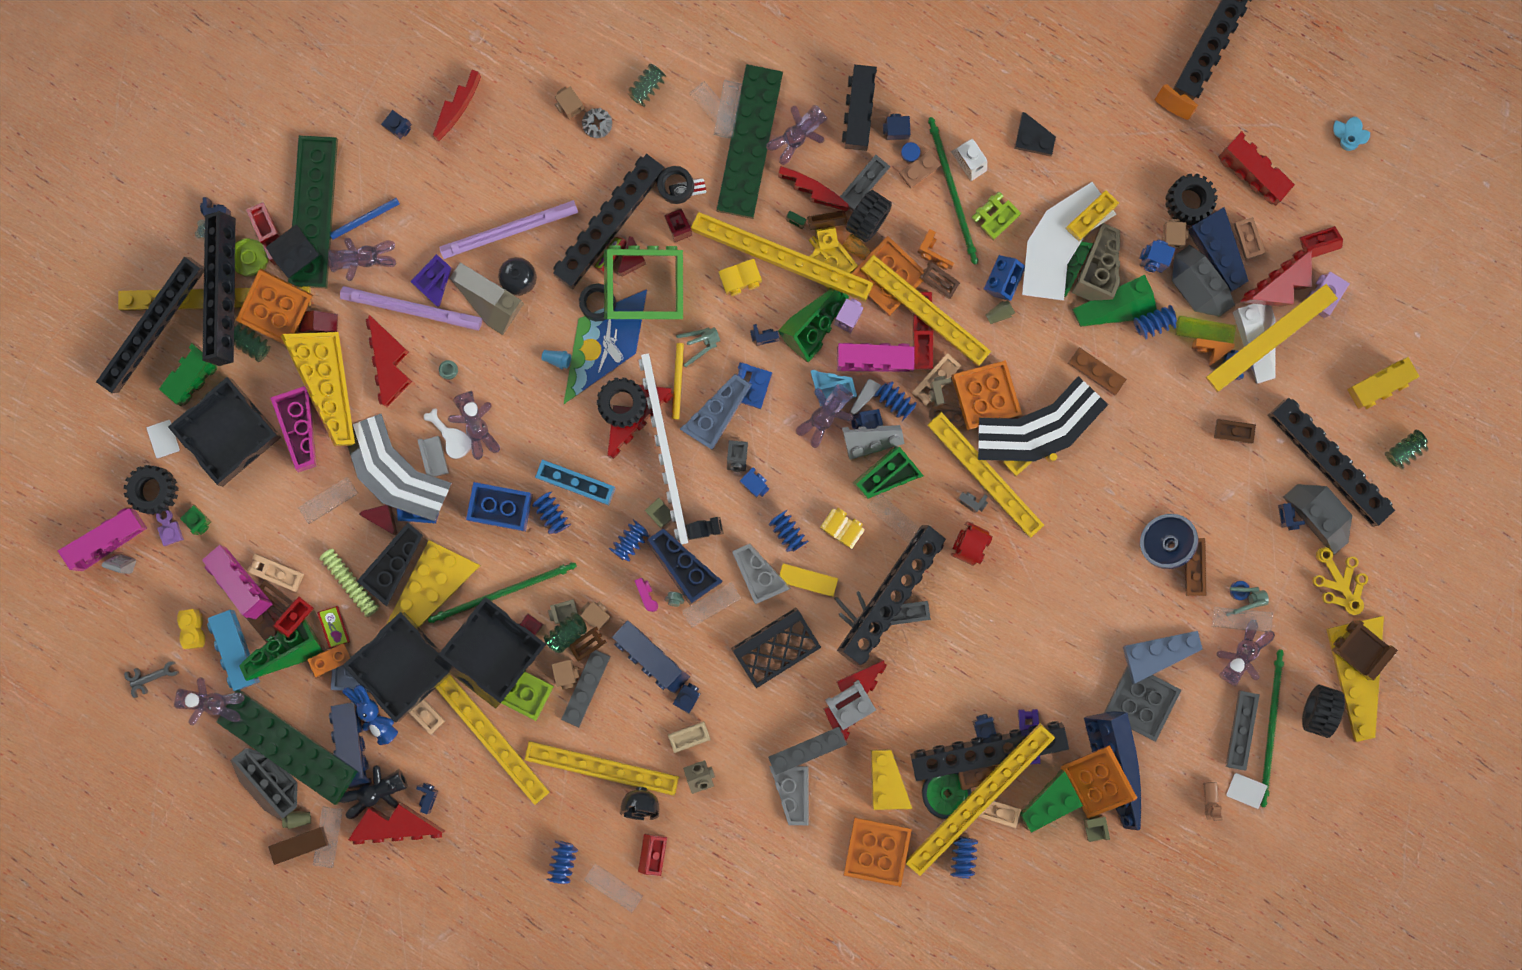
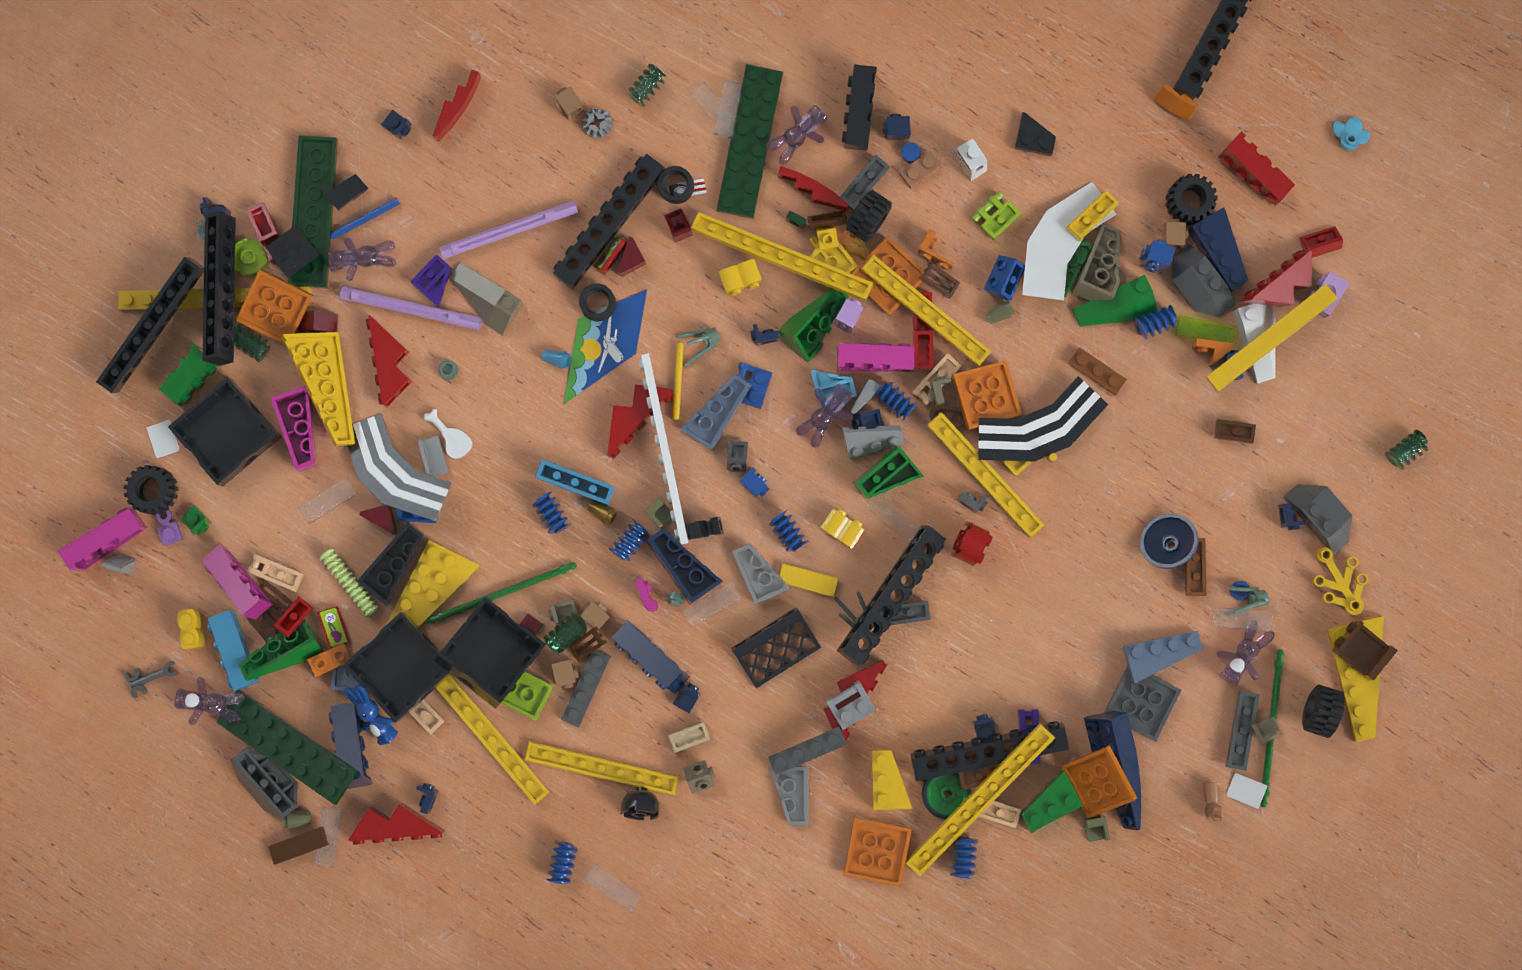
black animal [339,765,408,819] -> none
animal [448,391,500,460] -> none
blue brick [466,482,533,532] -> none
black cylinder [498,257,537,296] -> none
black tyre [597,377,646,428] -> none
bright green window [604,245,683,319] -> none
red slope [638,834,667,876] -> none
green hose [928,117,978,265] -> none
nougat plate [1234,217,1265,260] -> none
black brick [1268,398,1395,527] -> none
yellow wedge [1347,357,1420,409] -> none
none -> black slope [325,174,368,211]
none -> pearl gold cone [587,500,617,525]
none -> dark tan panel [1252,717,1283,743]

